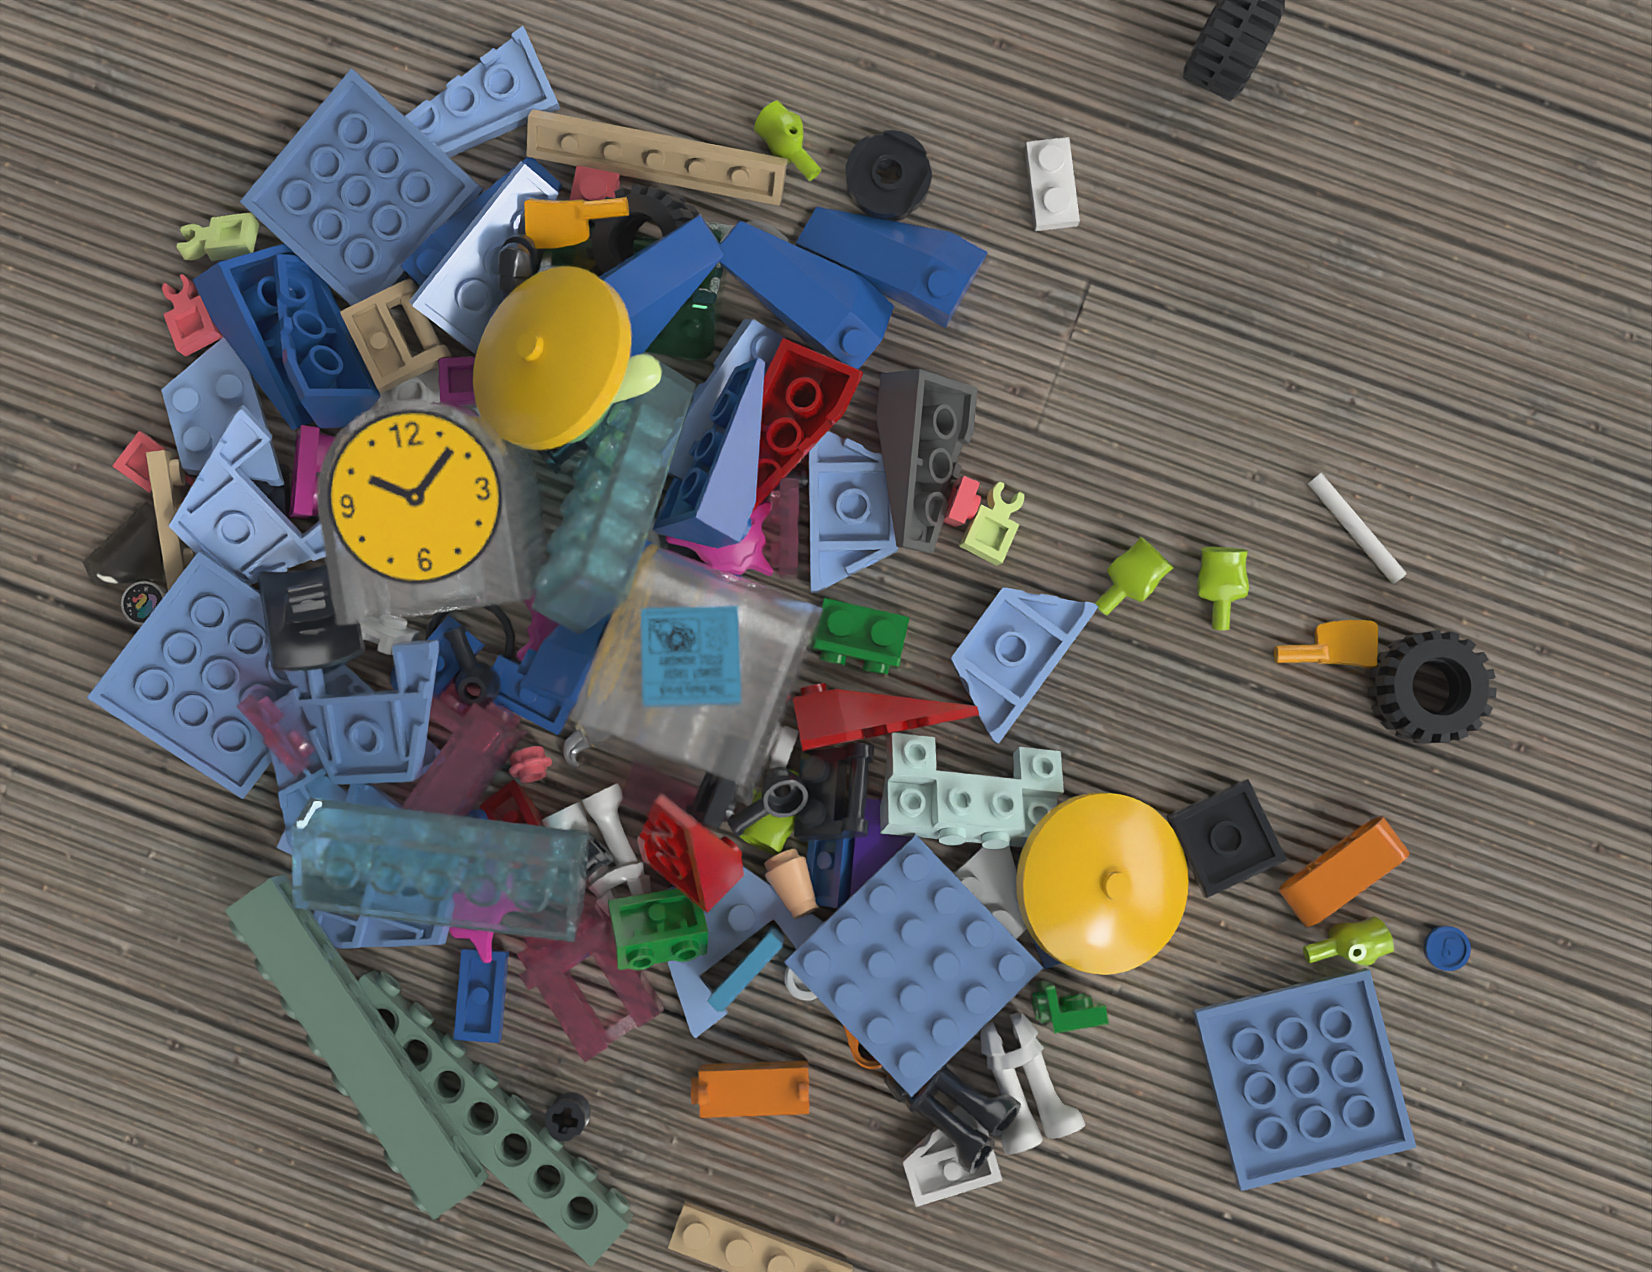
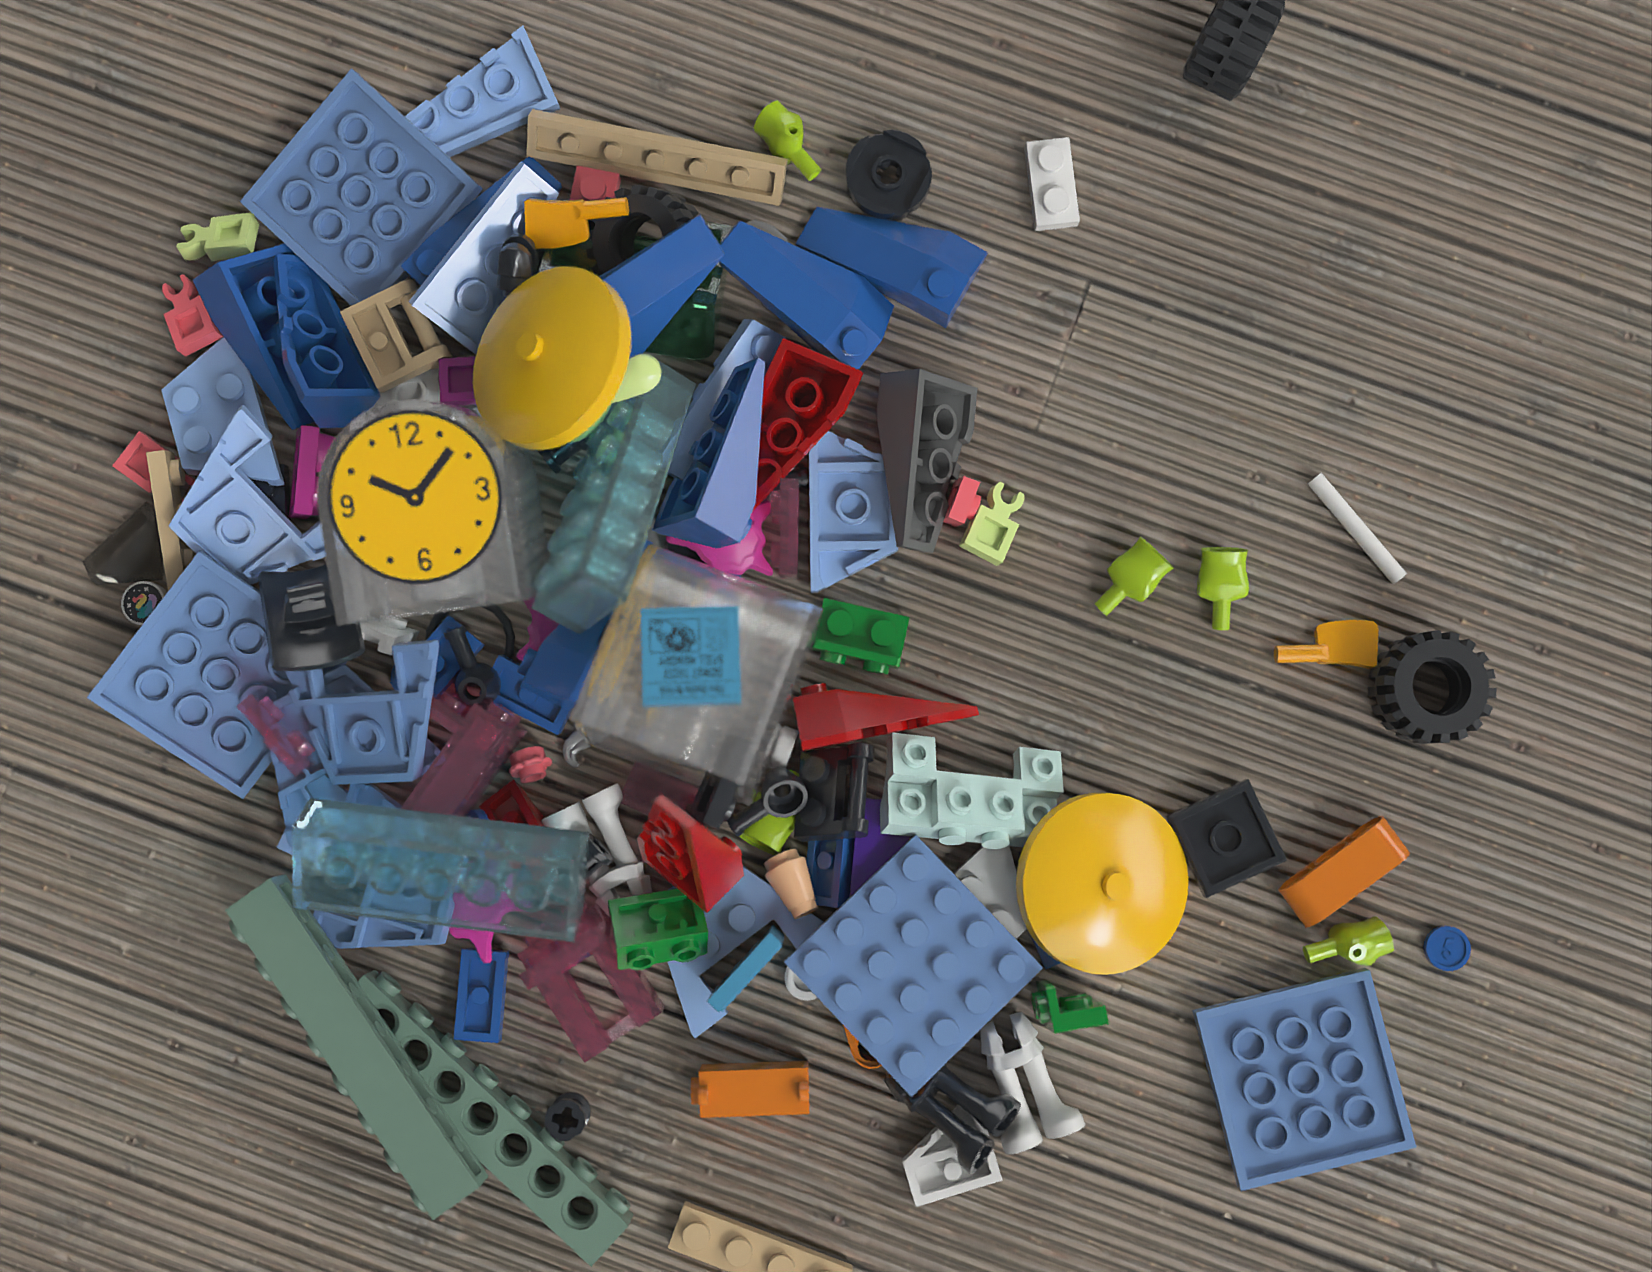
light blue wing [950,587,1098,744] -> none

